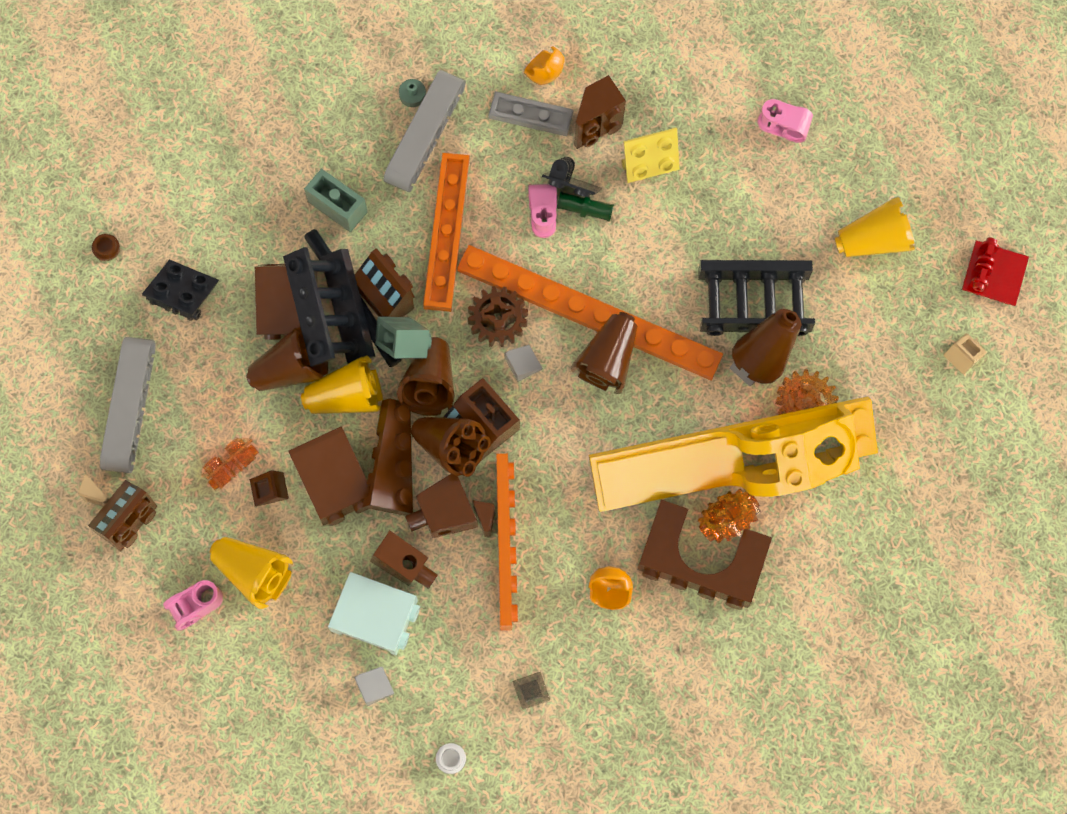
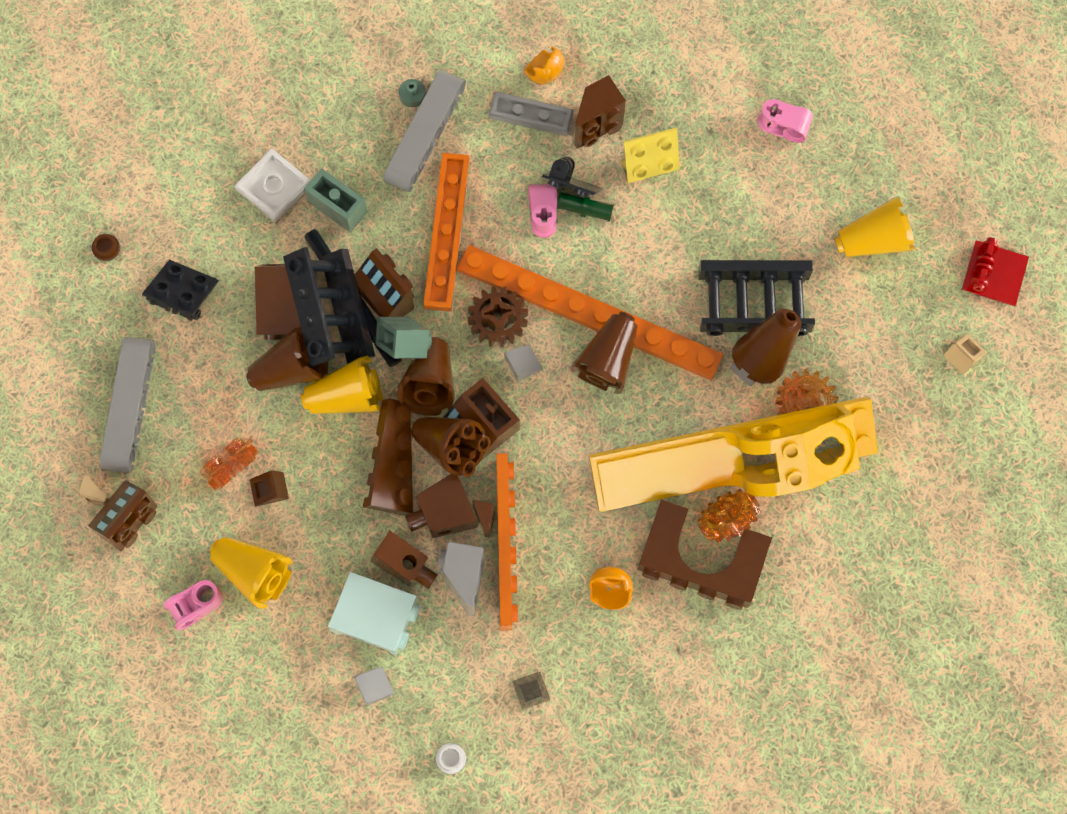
reddish brown slope [288,426,370,526] -> none
none -> white plate [234,148,311,223]
none -> light grey slope [439,542,485,616]

